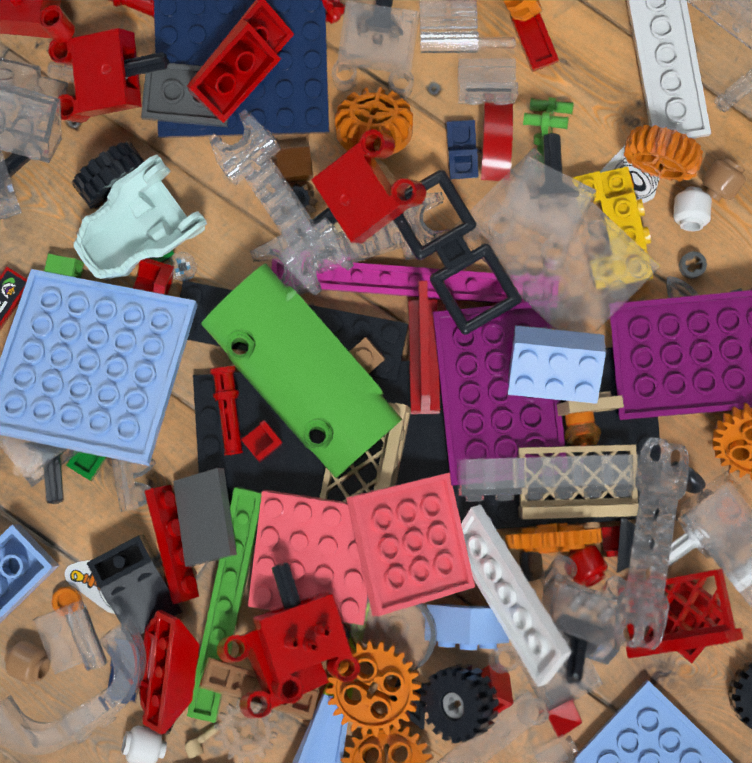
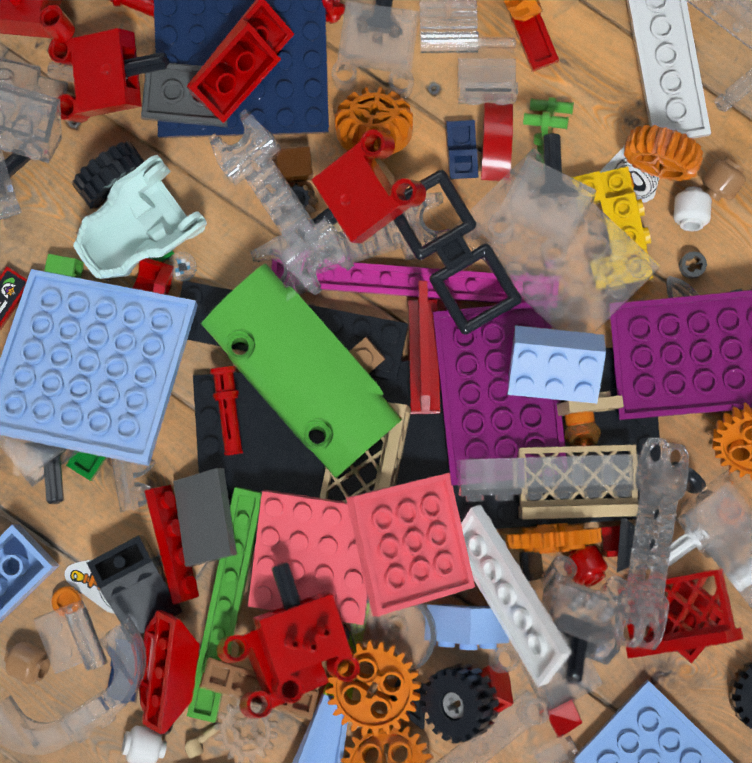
red panel [241,420,282,463] -> none

